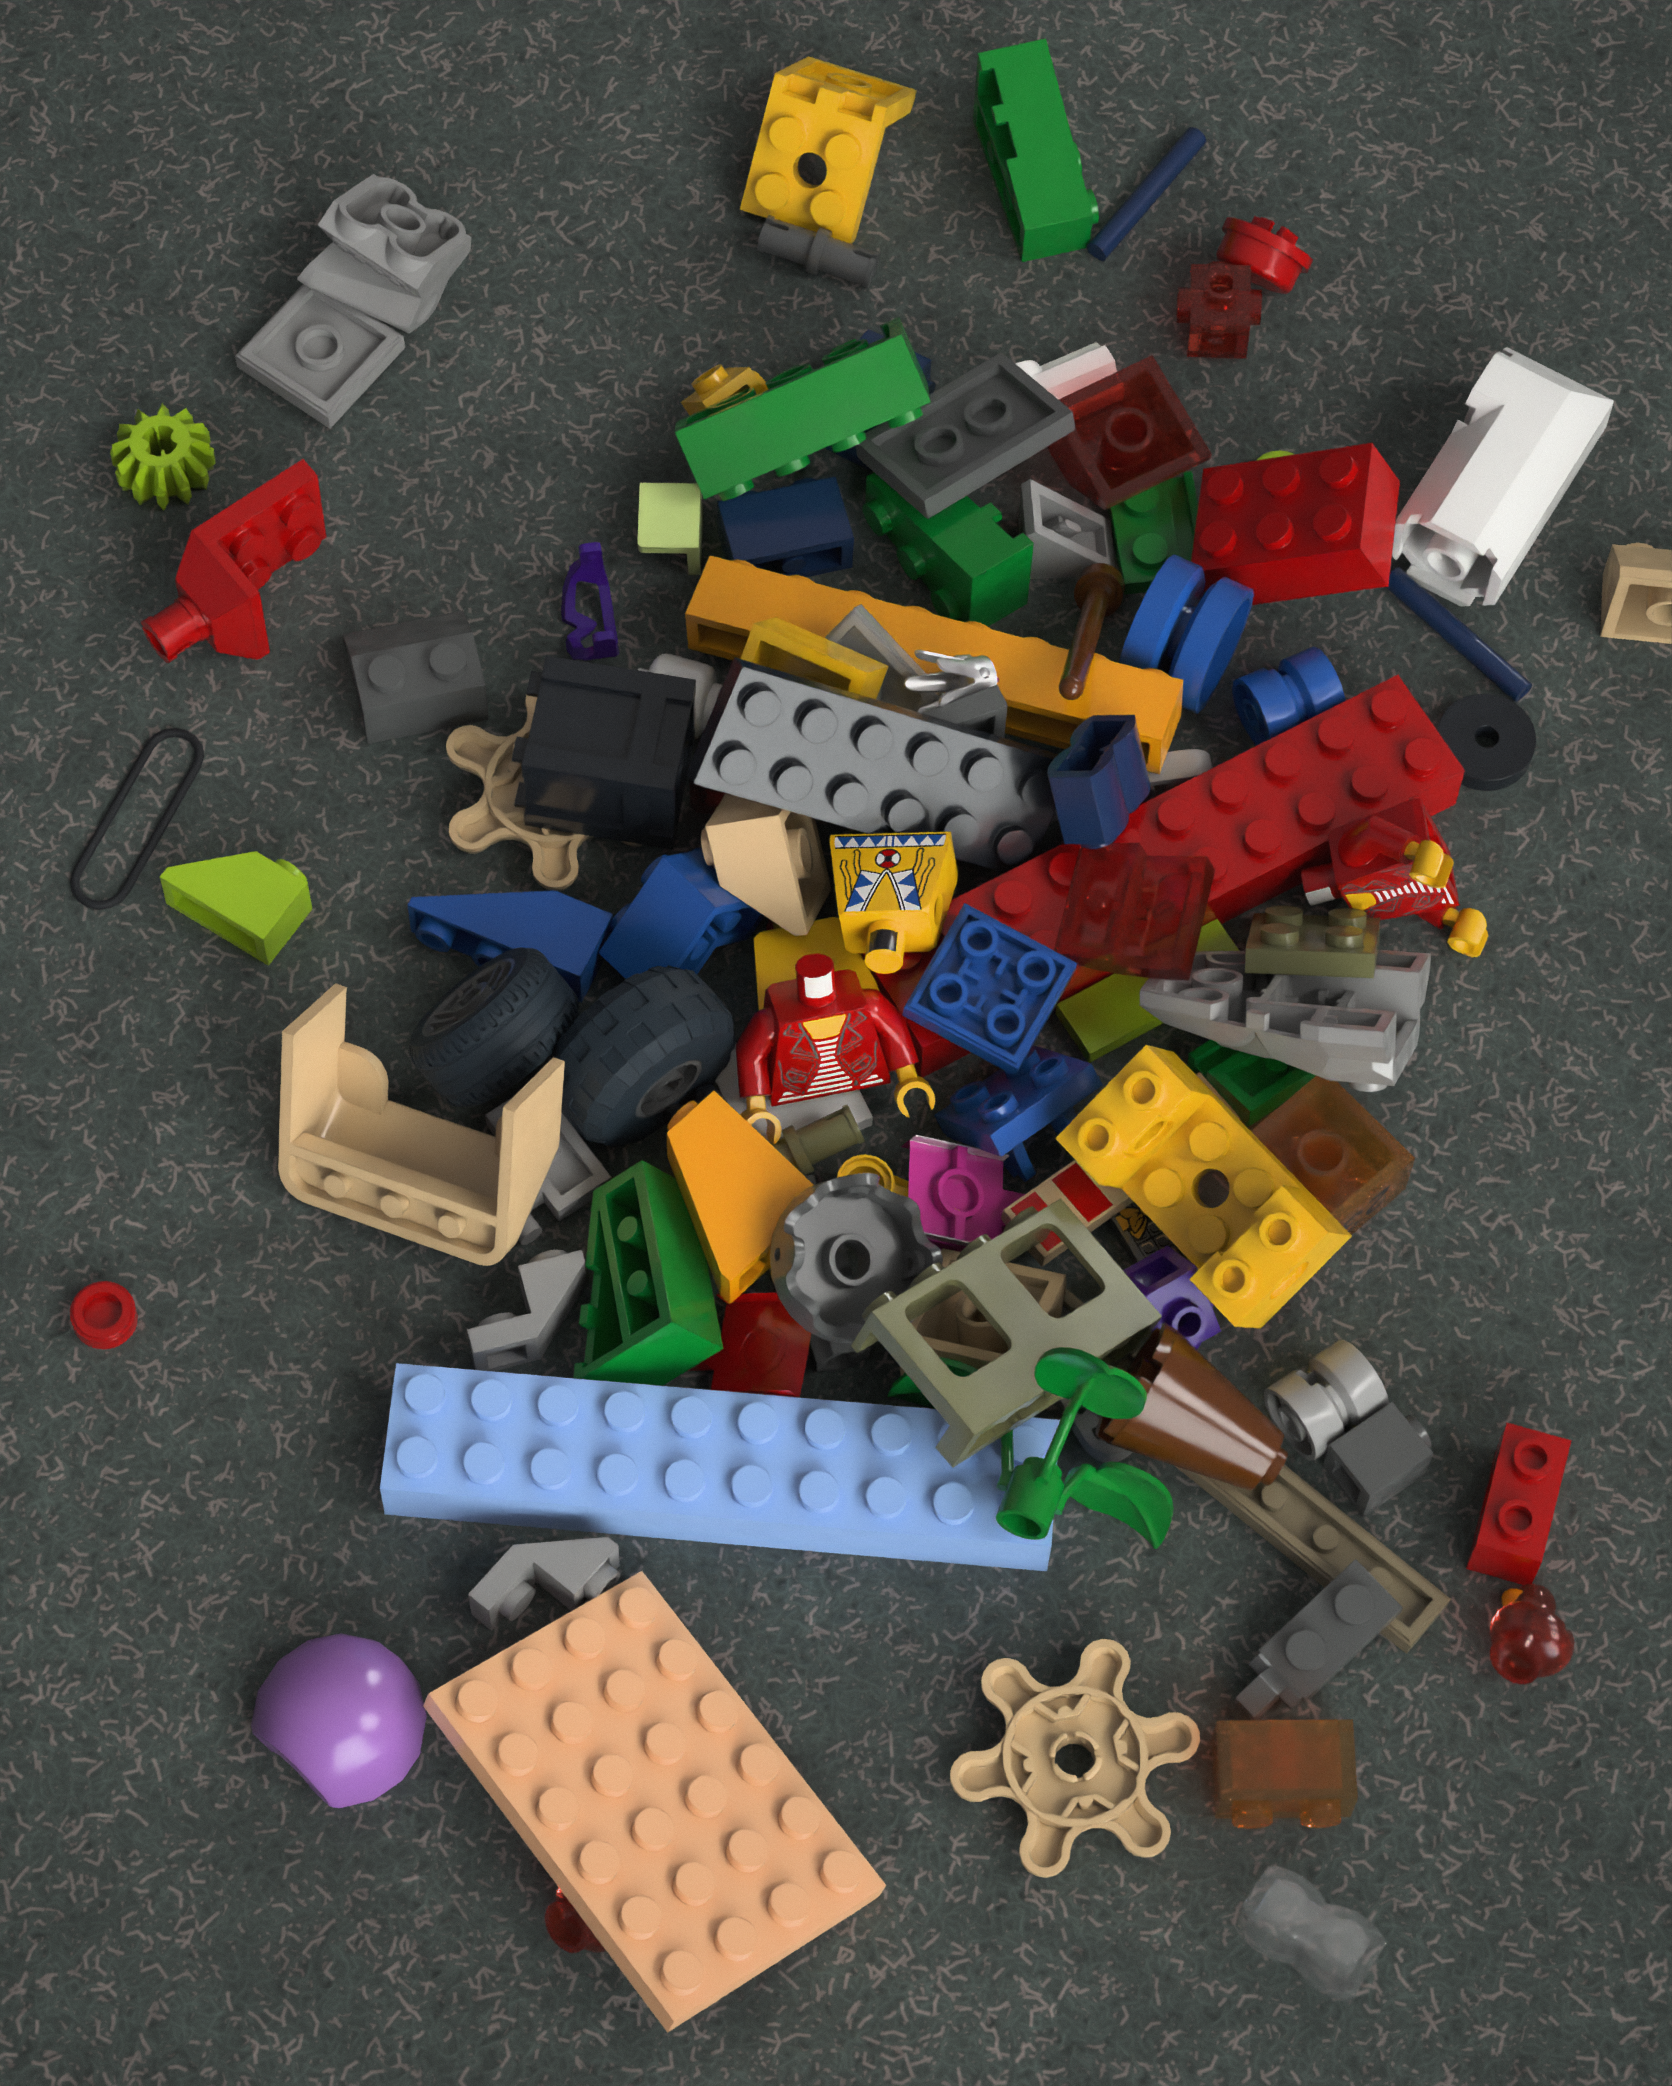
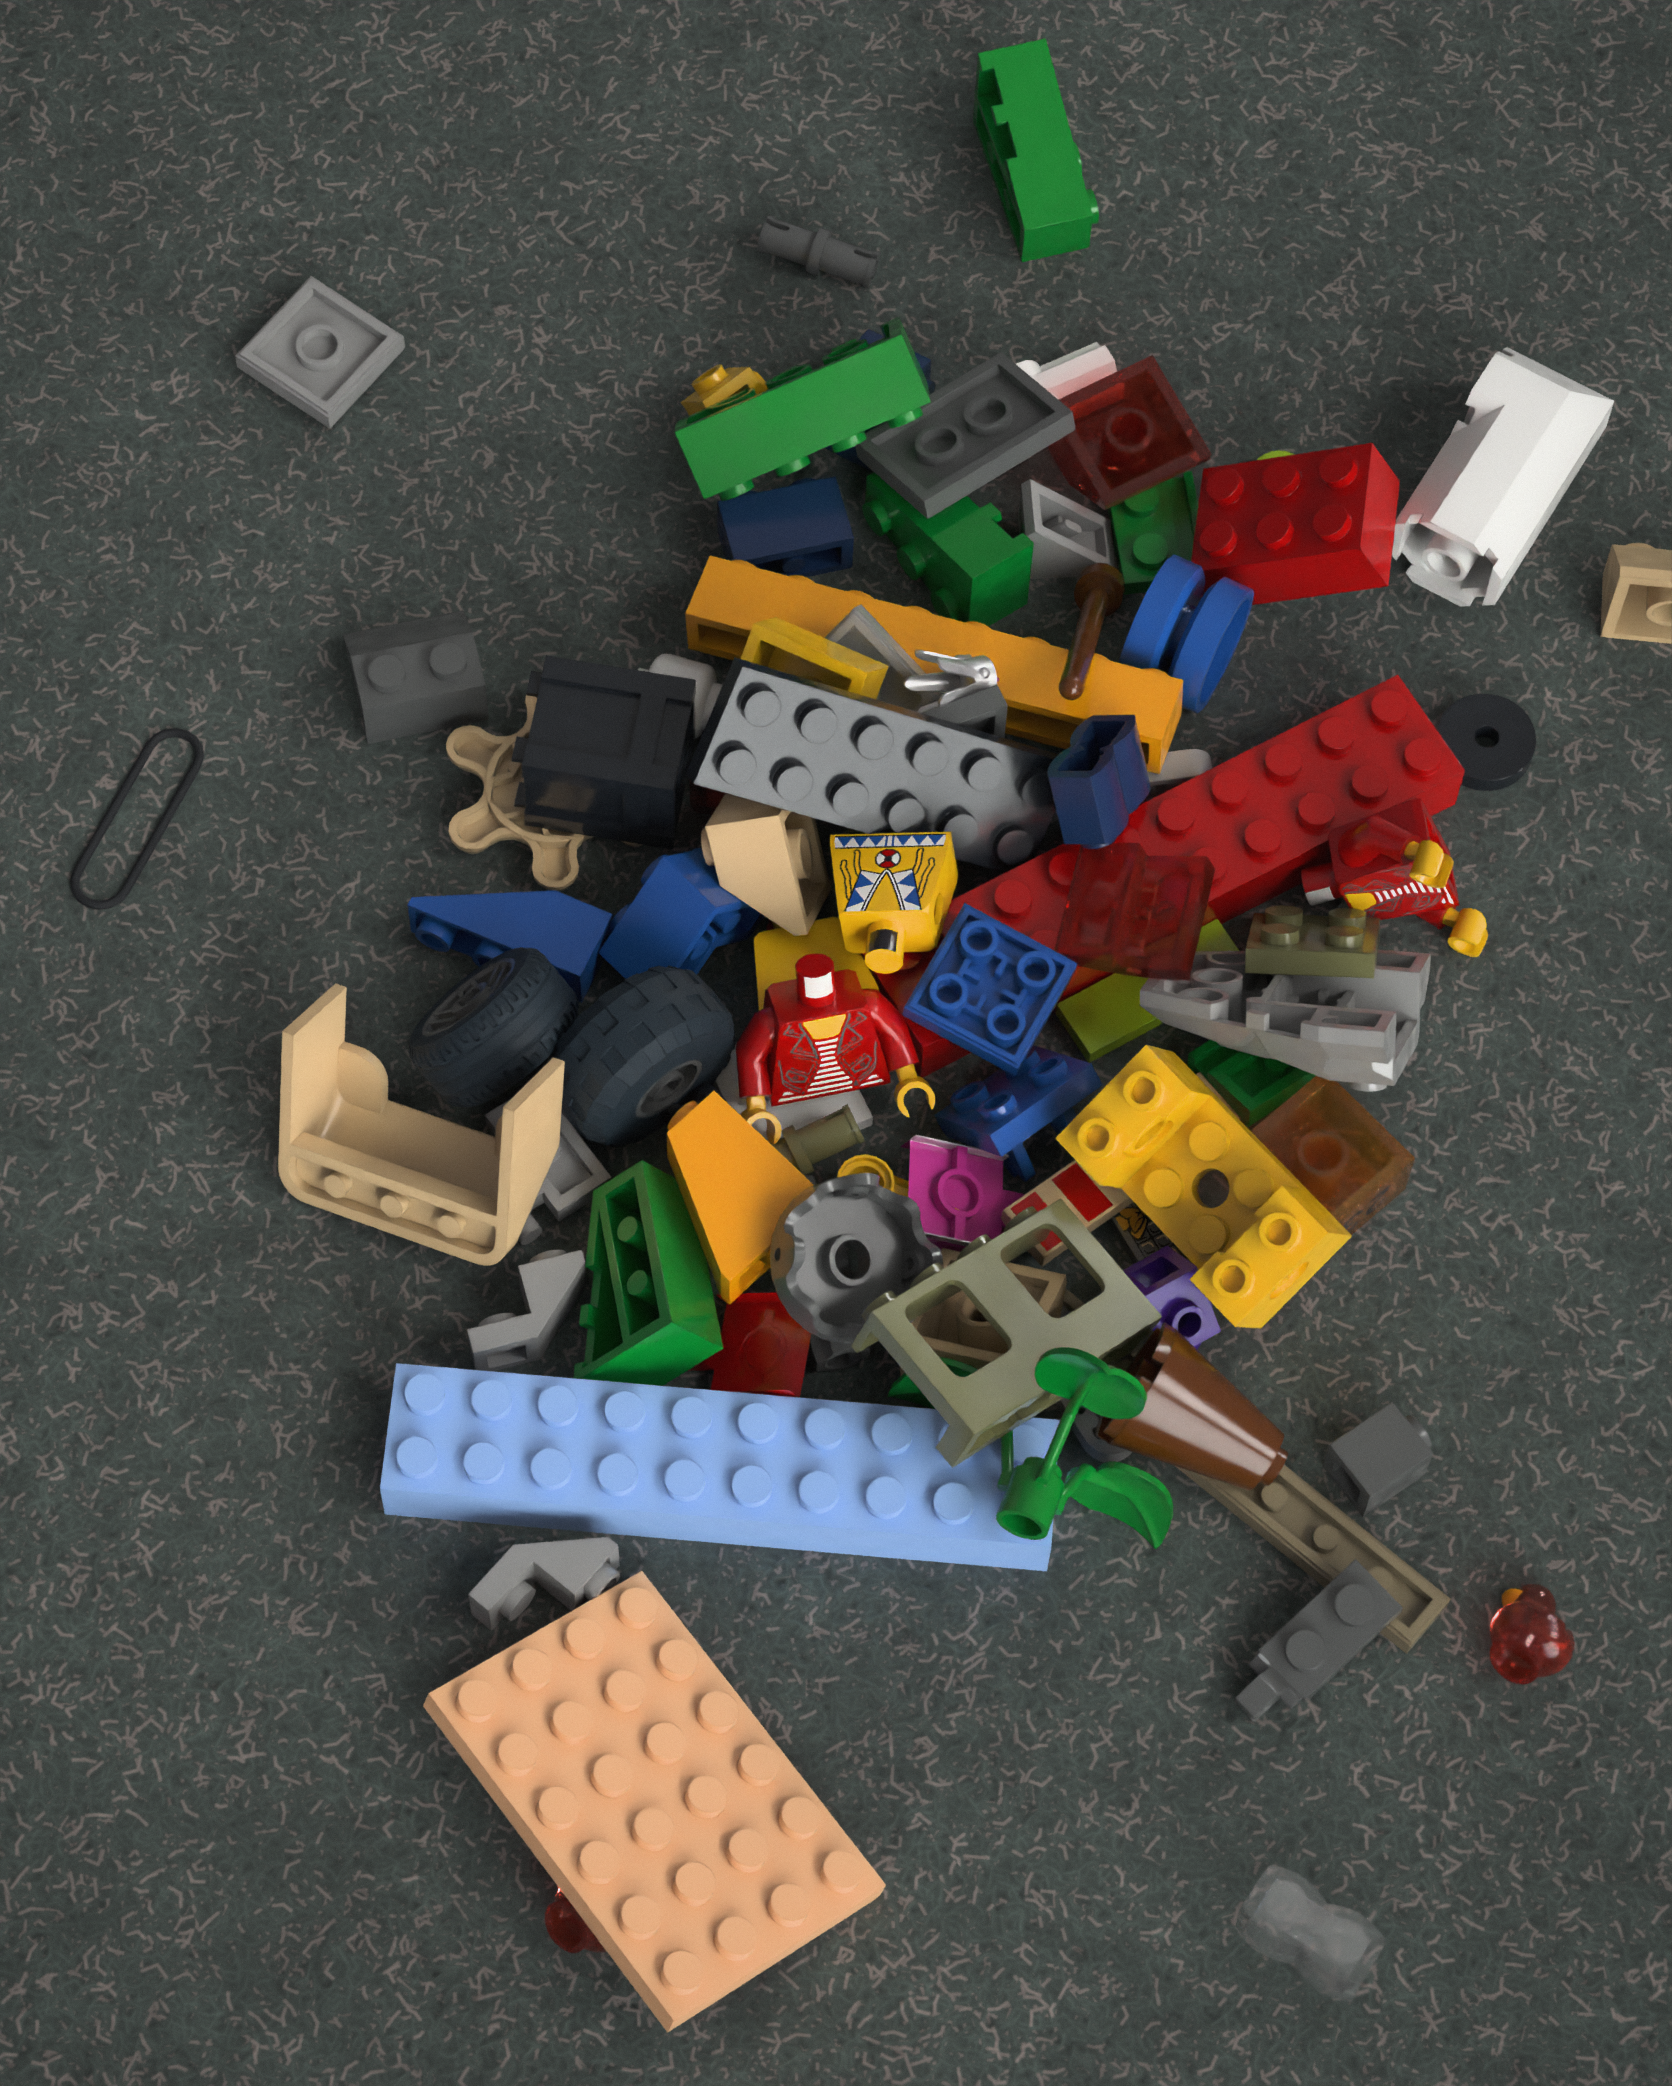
red tile [70,1281,138,1349] -> none
lime gear [110,403,216,510] -> none
red plate [141,459,327,663] -> none
lime slope [160,851,312,966] -> none
medium lavender cylinder [251,1633,427,1808] -> none
light grey piece [297,174,472,333] -> none
dark purple helmet [561,542,620,661] -> none
yellowish green panel [637,483,703,575] -> none
yellow bracket [740,56,917,243] -> none
tan plate [950,1639,1200,1878] -> none
dark blue bar [1087,127,1206,261] -> none
clear red brick [1176,261,1262,359] -> none
clear orange brick [1211,1719,1358,1829] -> none
red piece [1216,216,1313,294] -> none
blue wheel [1232,646,1346,746] -> none
light grey wheel [1263,1339,1389,1461] -> none
dark blue piece [1386,567,1532,703] -> none
red brick [1466,1423,1572,1587] -> none

